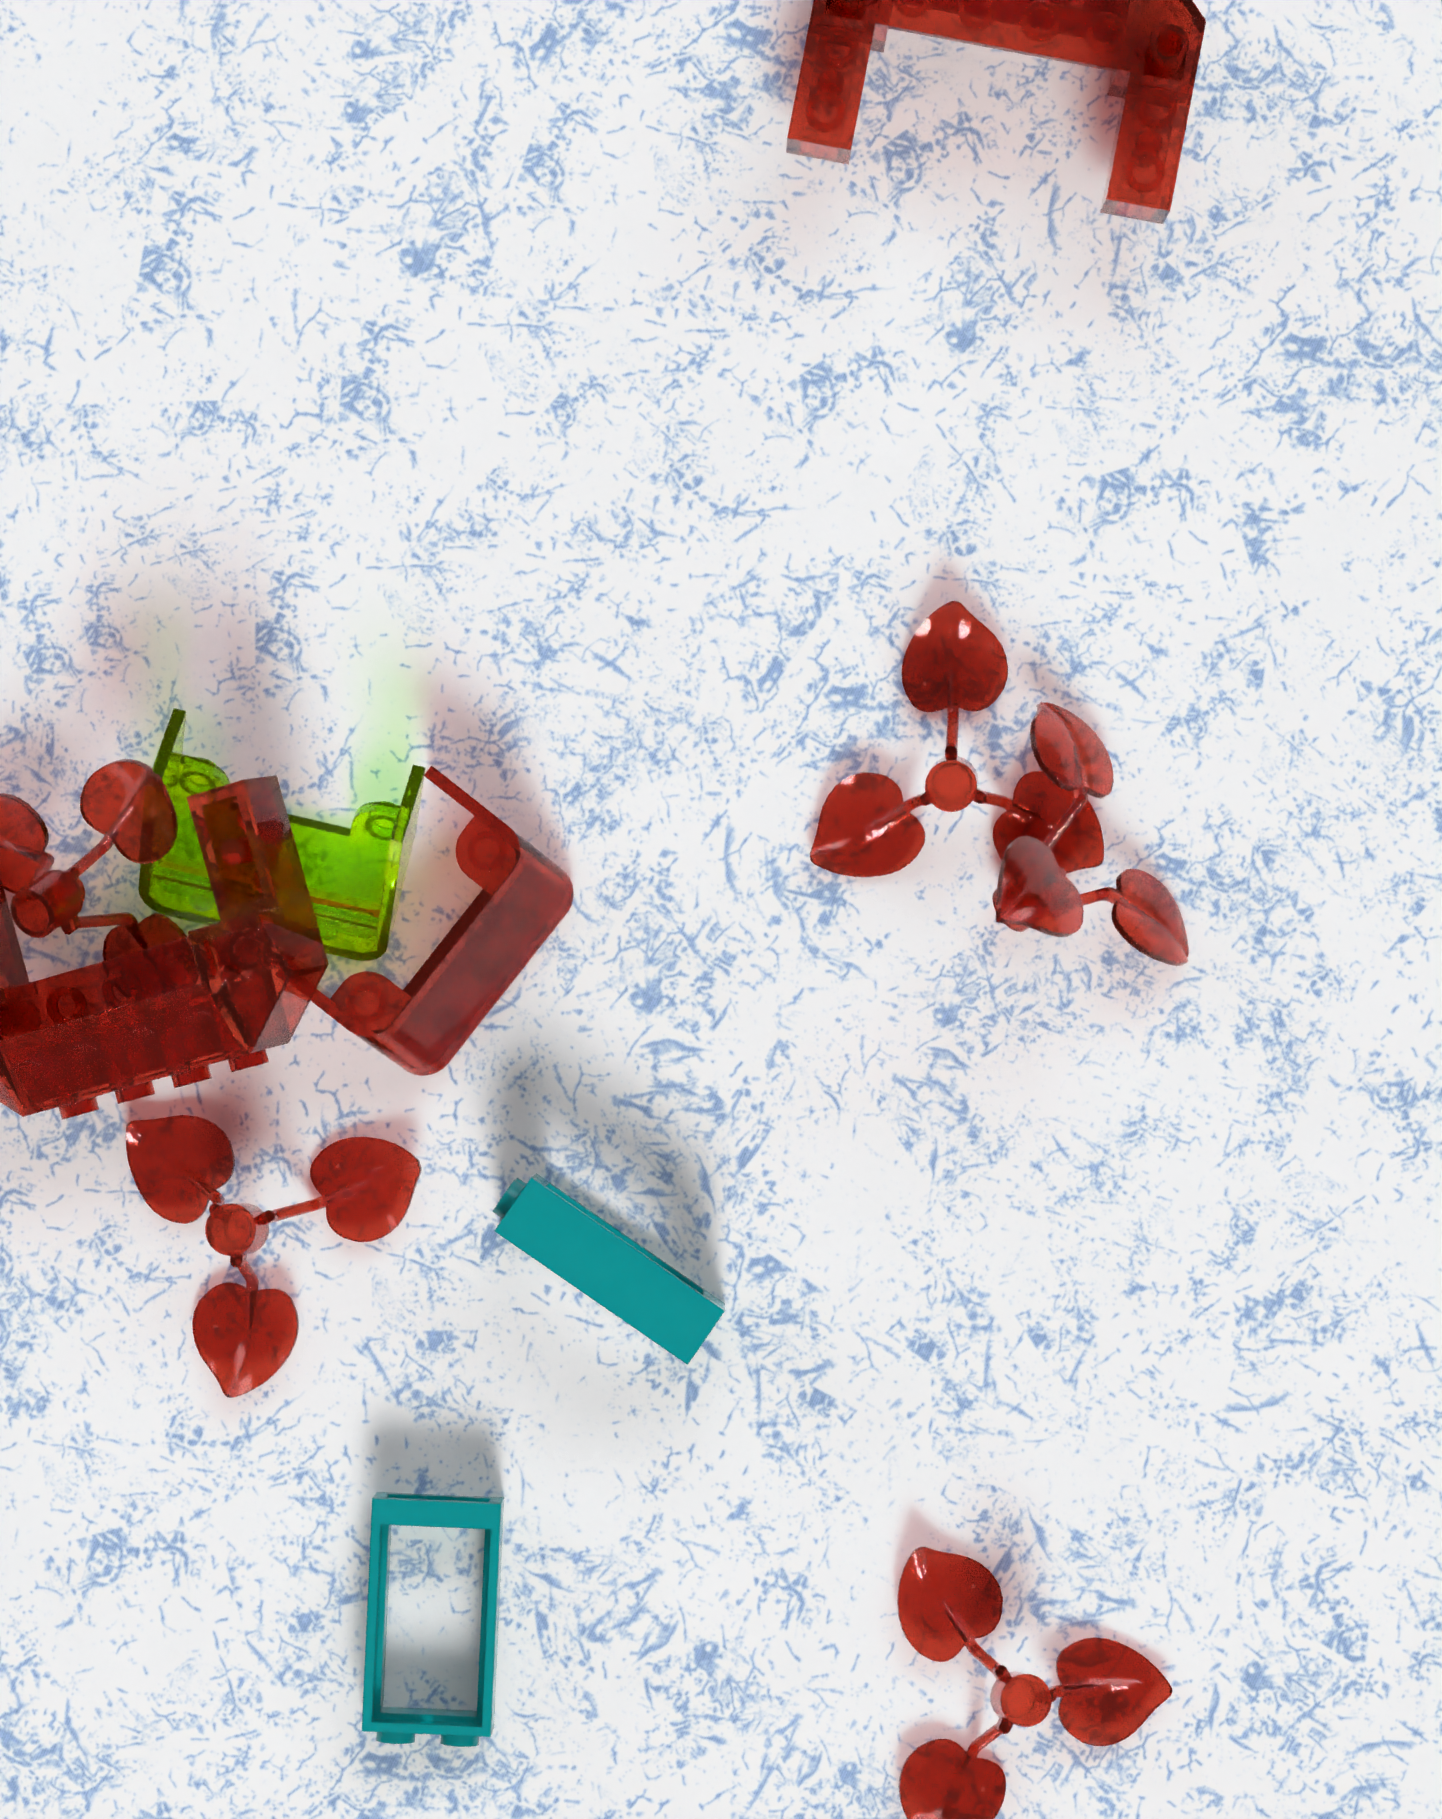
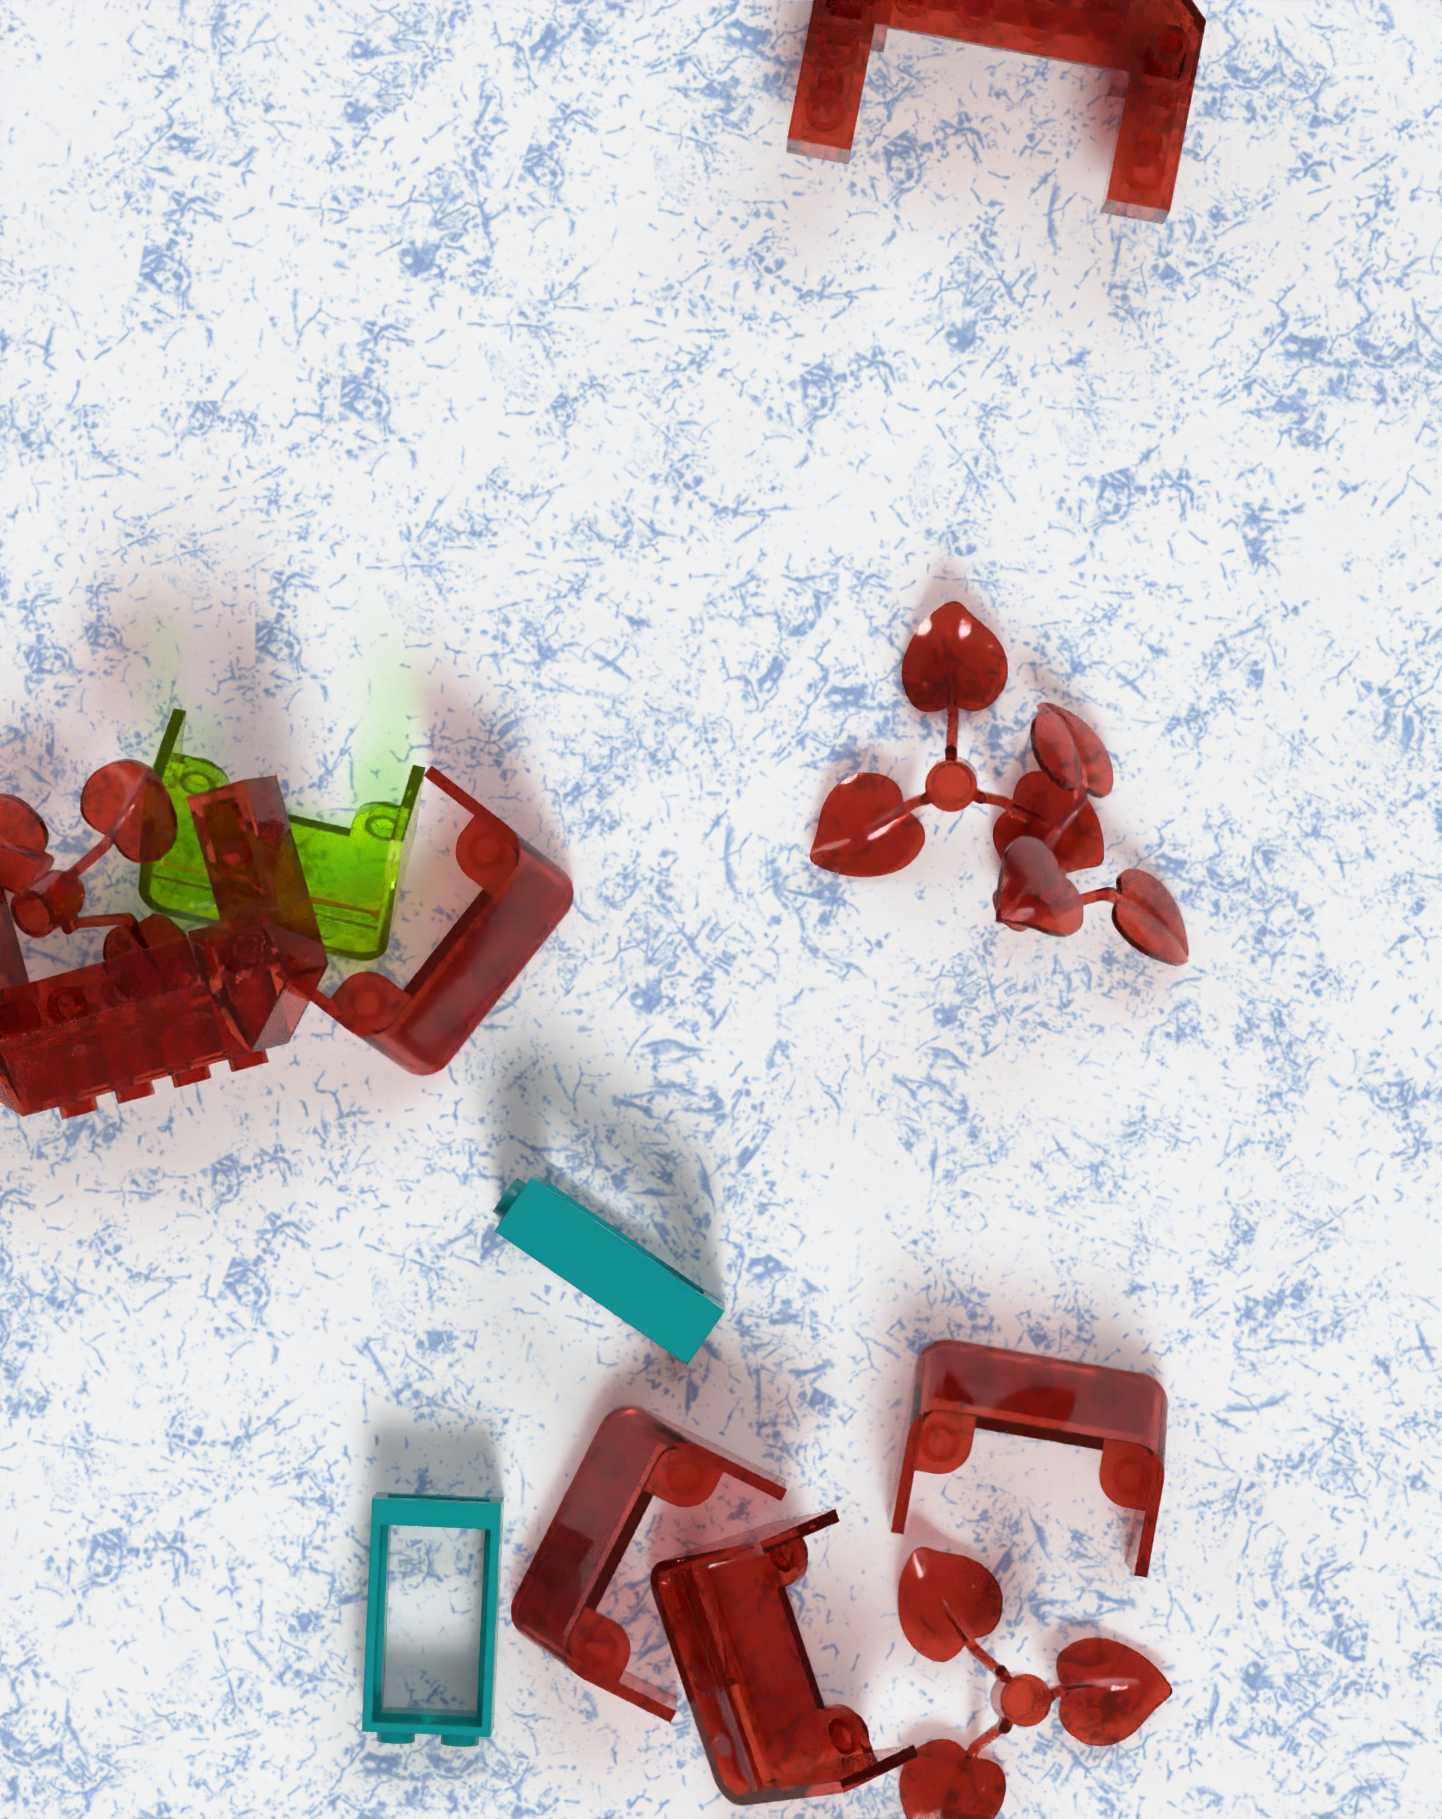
clear red plant [126,1115,422,1398] -> none
none -> clear red windscreen [511,1405,787,1723]
none -> clear red windscreen [650,1509,918,1806]
none -> clear red windscreen [887,1338,1168,1578]

